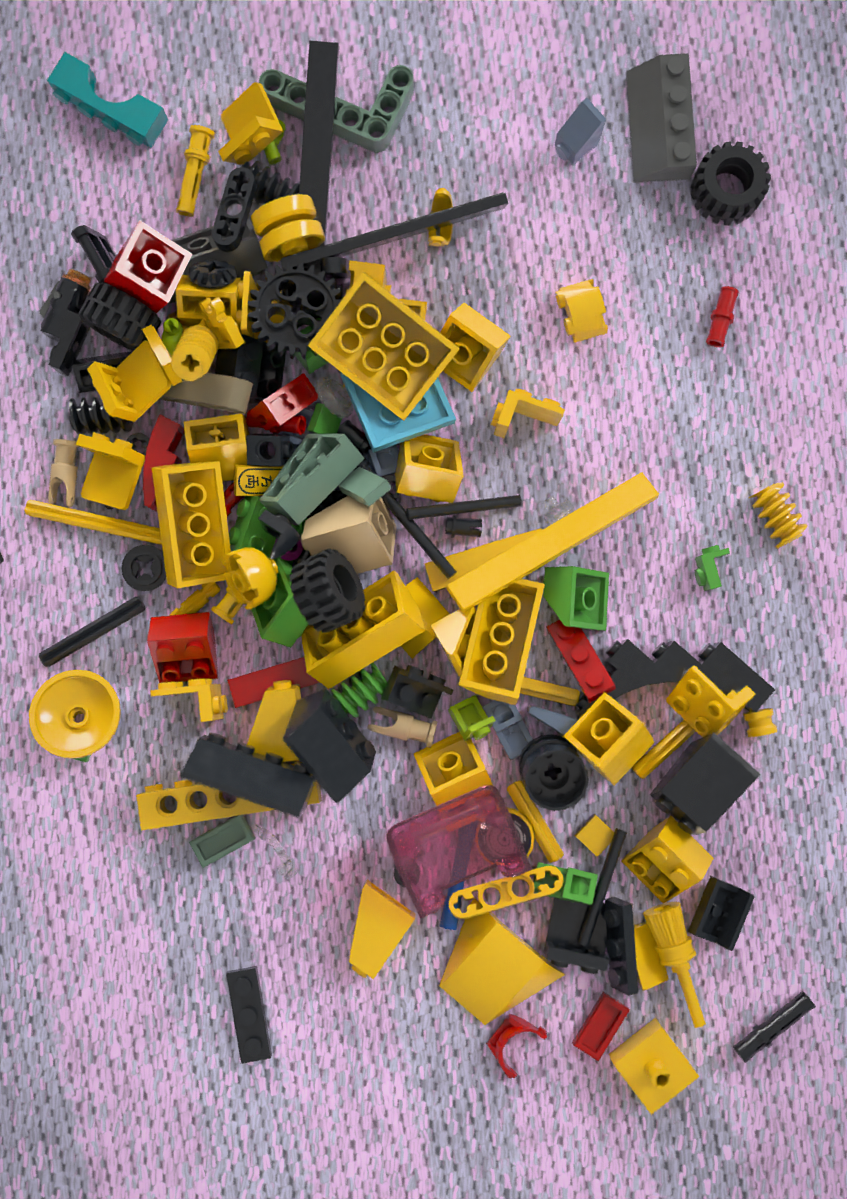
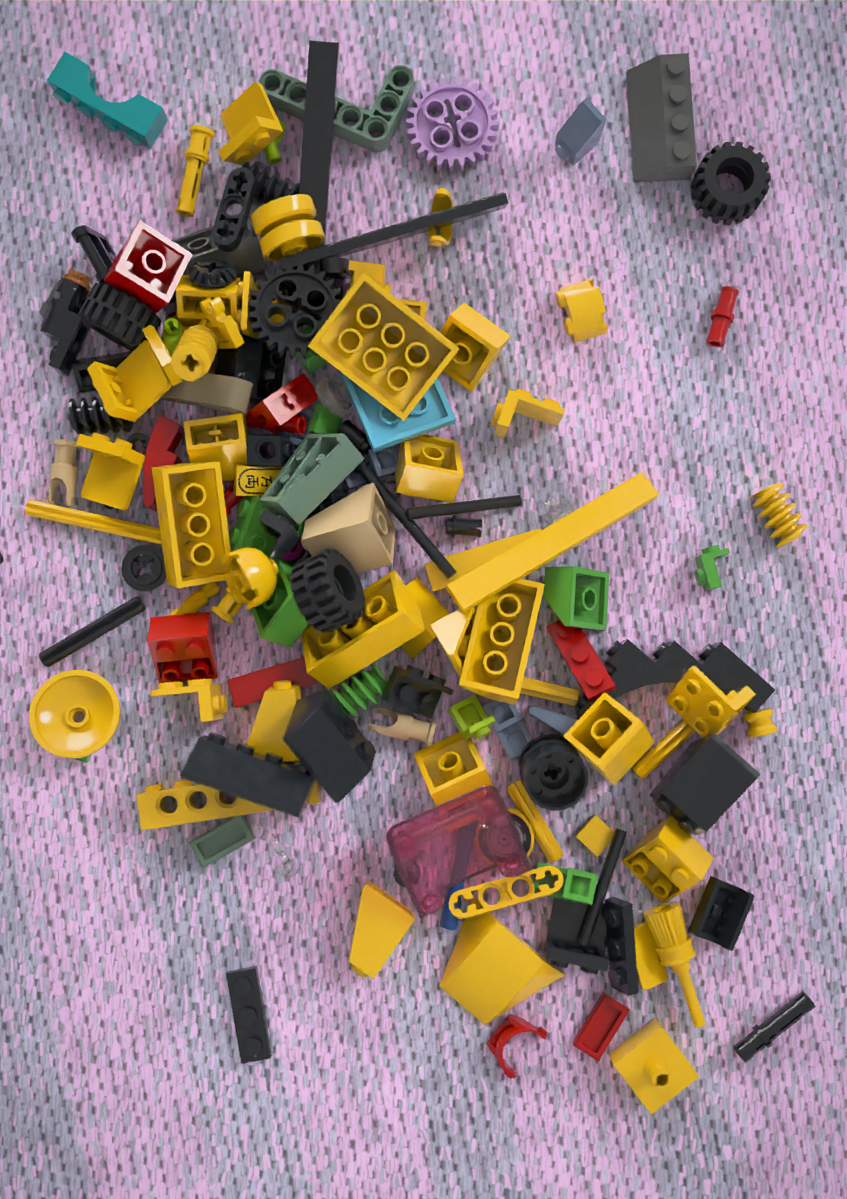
sand green tile [338,467,391,507] -> none
none -> lavender gear [406,77,499,173]

